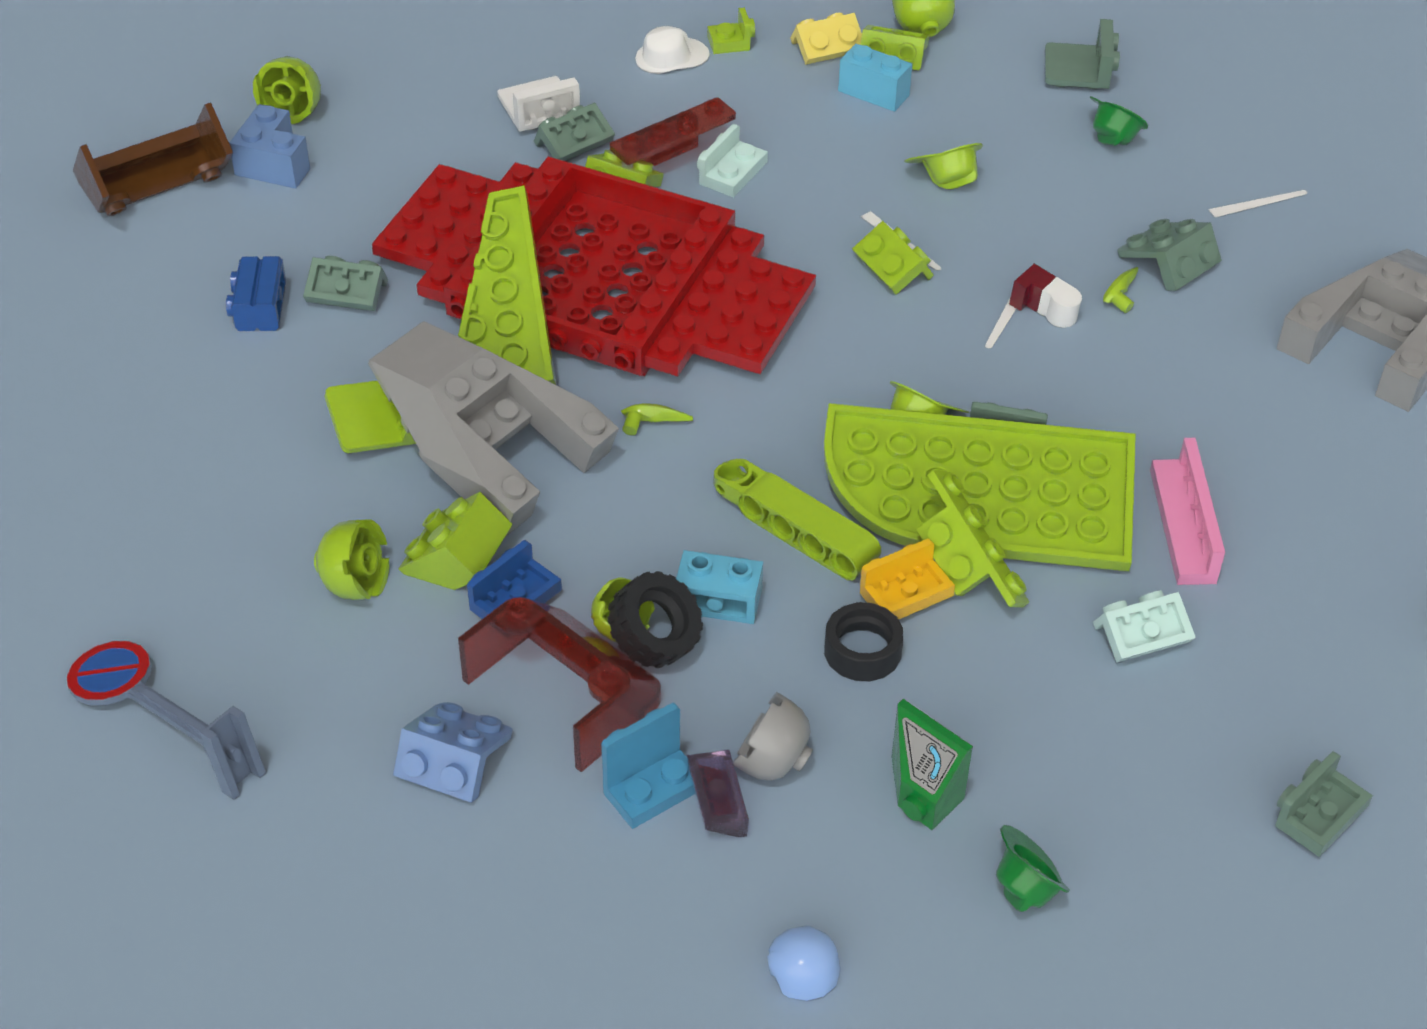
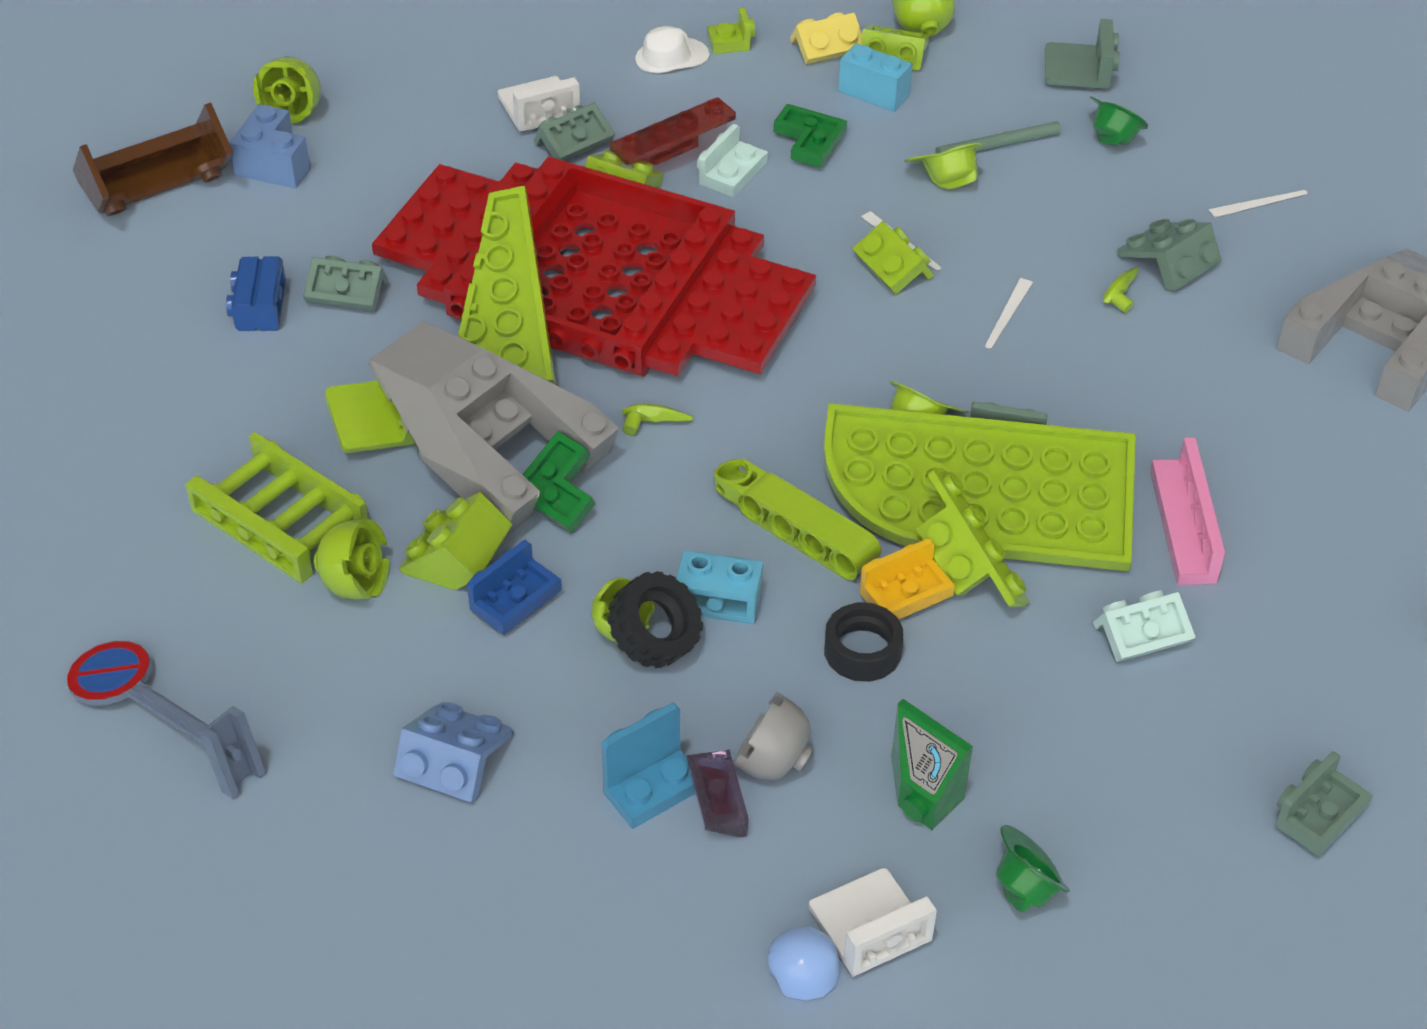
clear red windscreen [458,597,661,772] -> none
leg [1009,263,1082,328] -> none
none -> lime fence [185,432,368,584]
none -> green plate [522,431,596,534]
none -> green plate [773,104,847,168]
none -> white bracket [809,868,937,977]
none -> sand green bar [935,121,1061,154]

